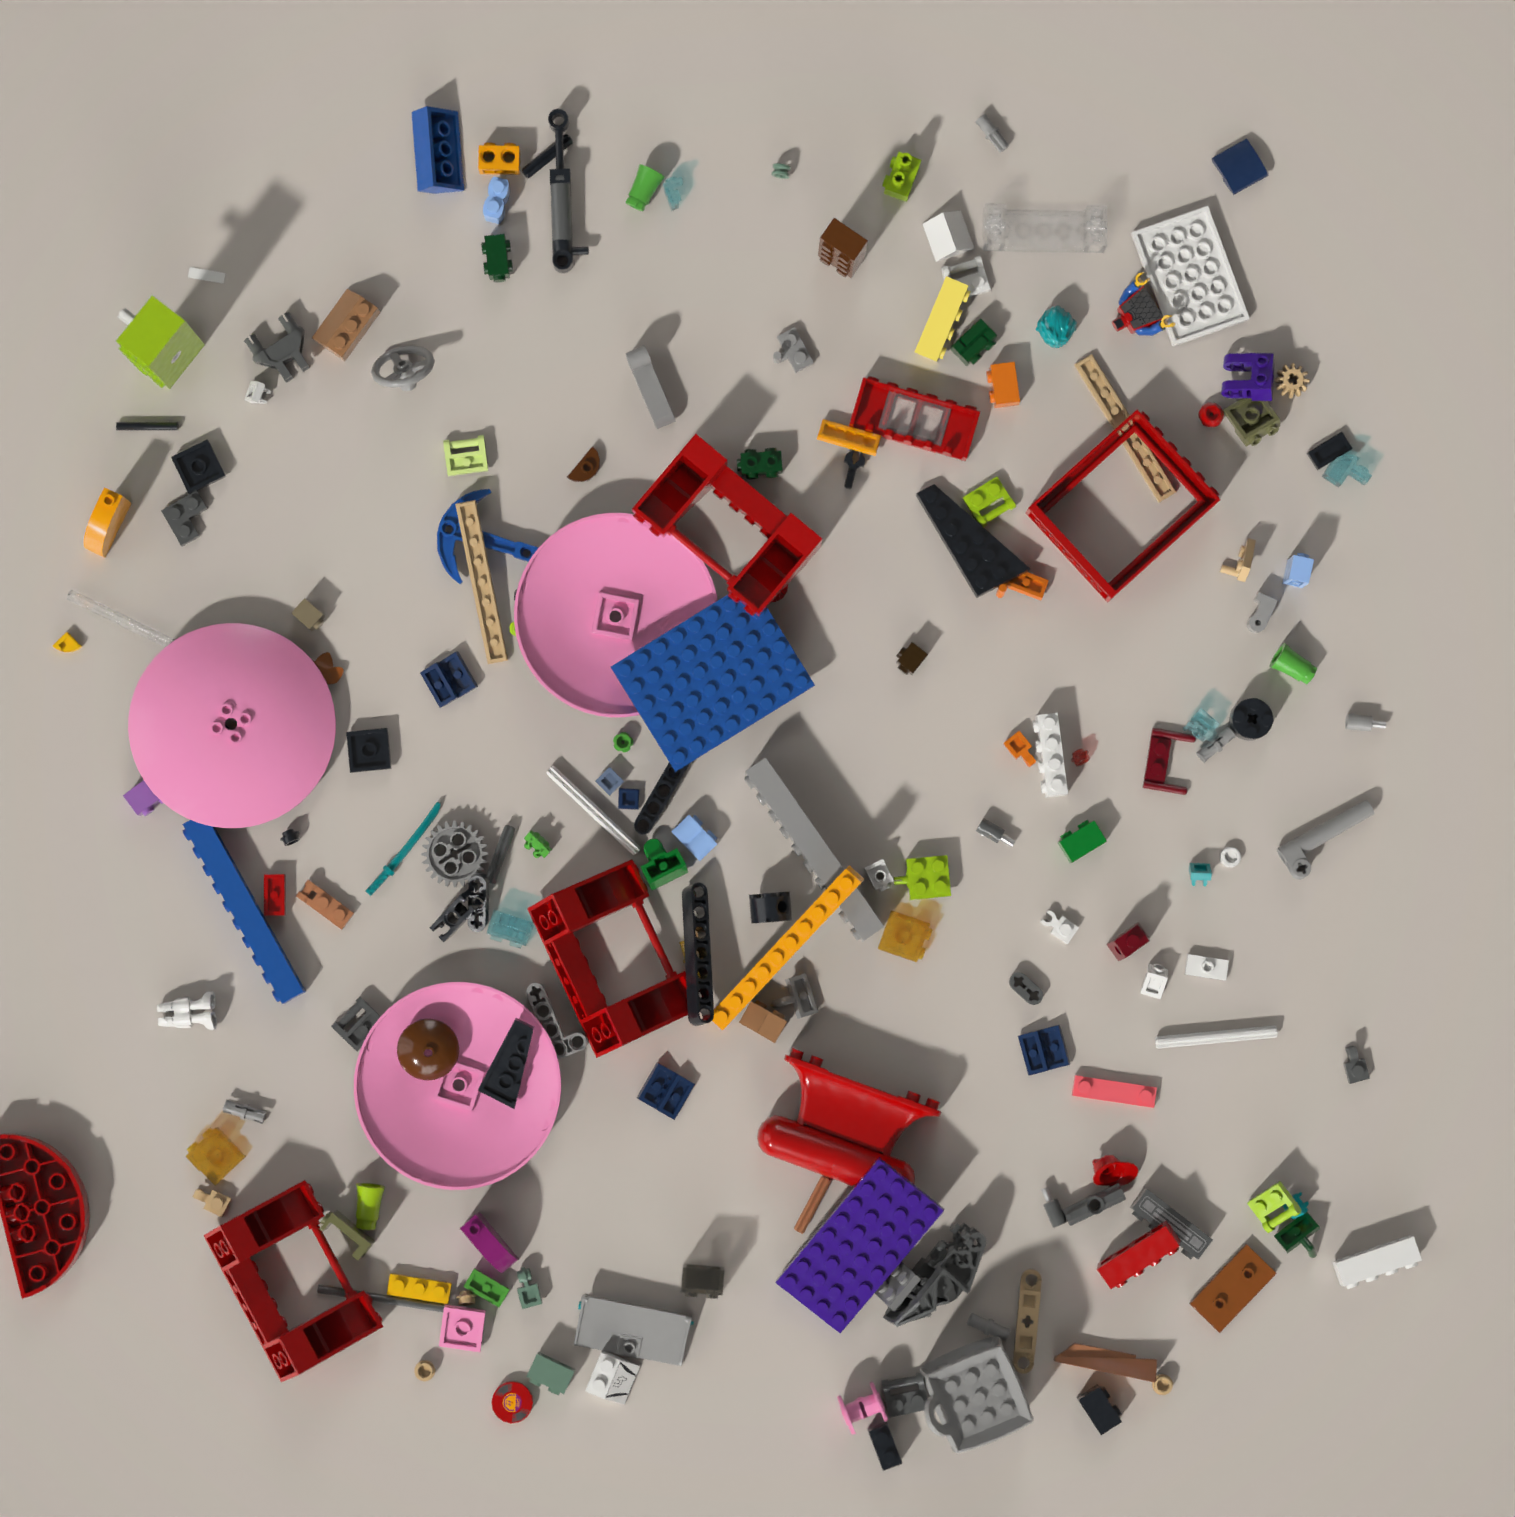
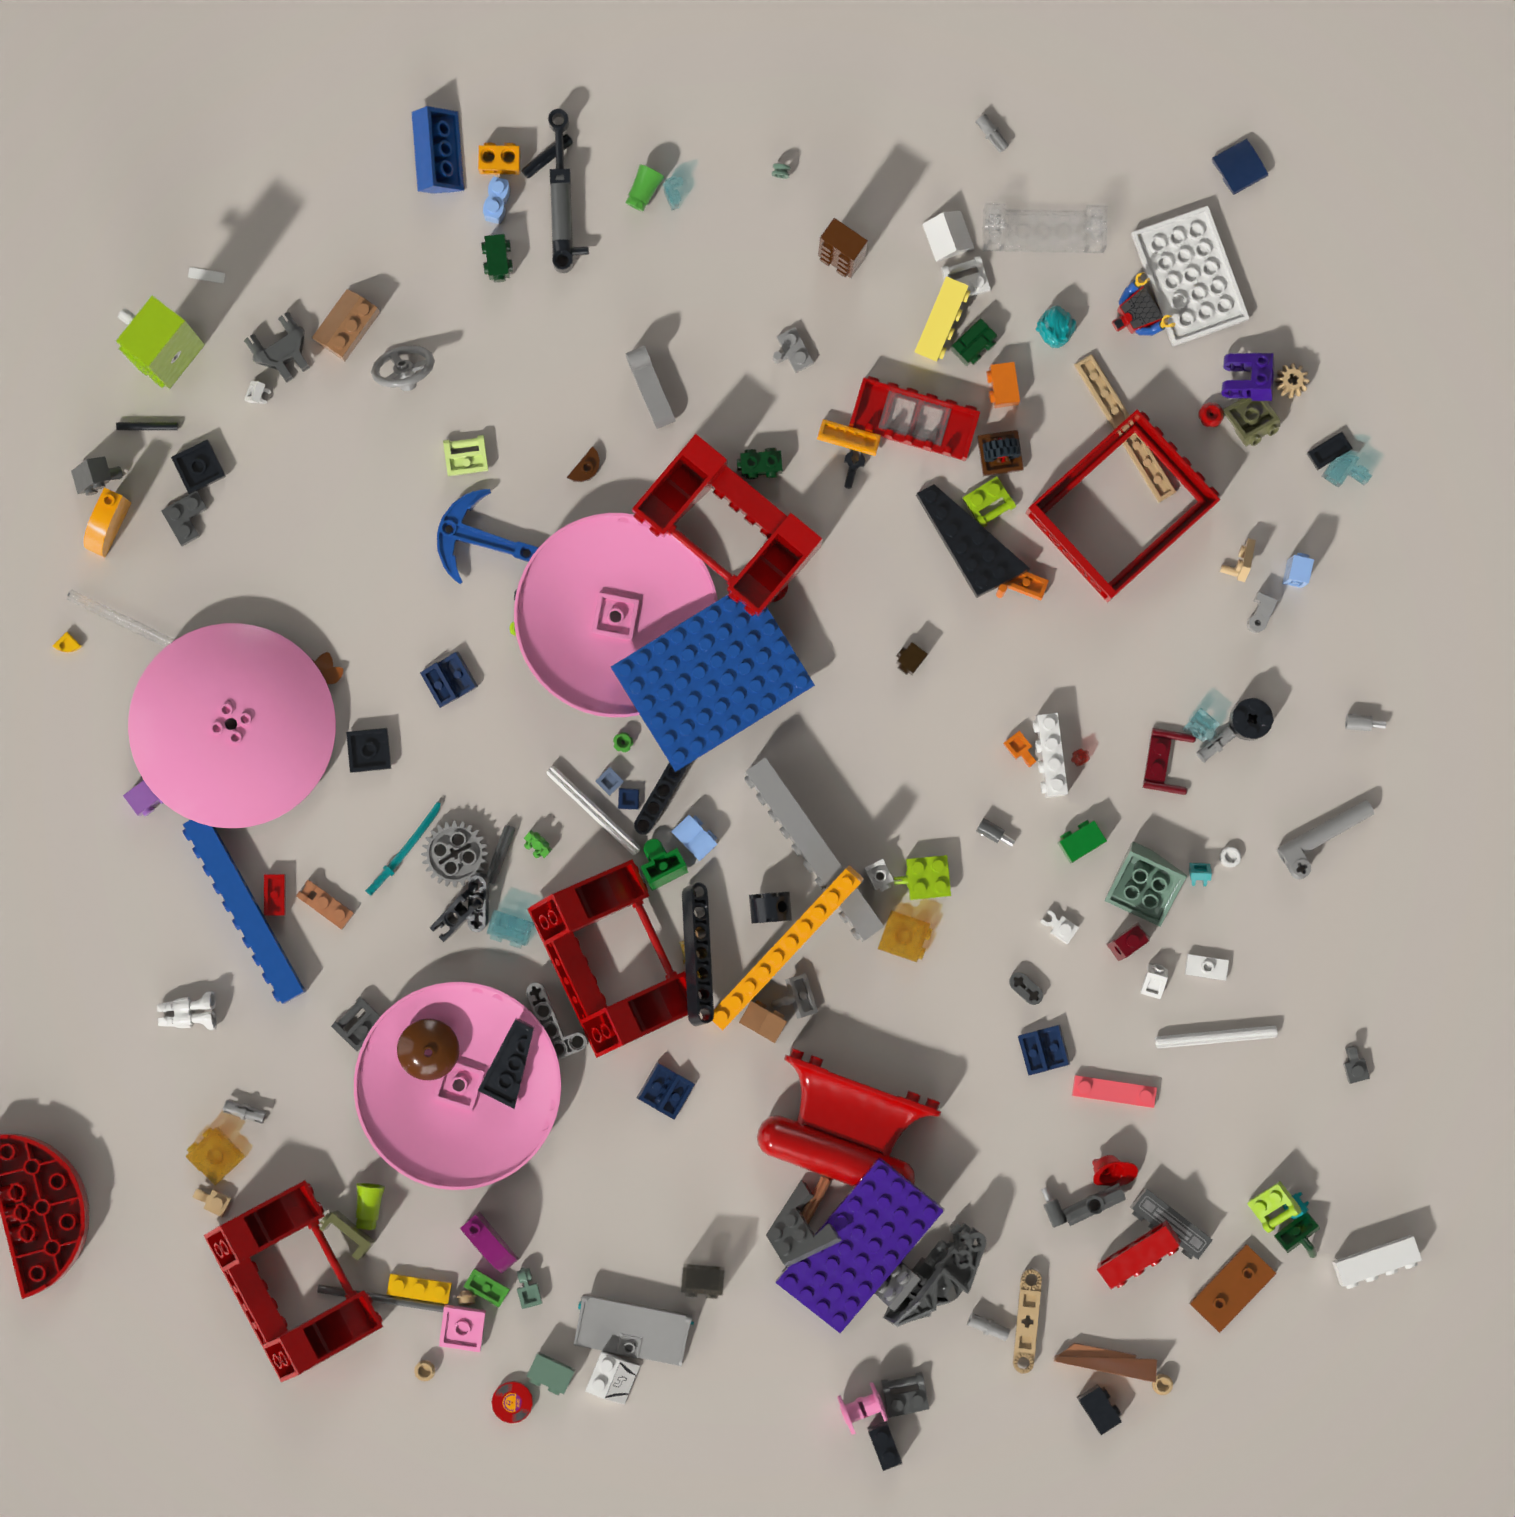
black plate [280,829,300,846] -> none
dark tan brick [291,598,325,631] -> none
tan tile [455,500,508,664] -> none
lime brick [882,152,921,202] -> none
light grey piece [920,1336,1034,1453] -> none
bright green plant [1269,643,1317,684] -> none
none -> dark grey brick [71,456,123,496]
none -> dark grey wing [766,1180,842,1267]
none -> plate [977,430,1024,476]
none -> sand green slope [1105,841,1187,927]

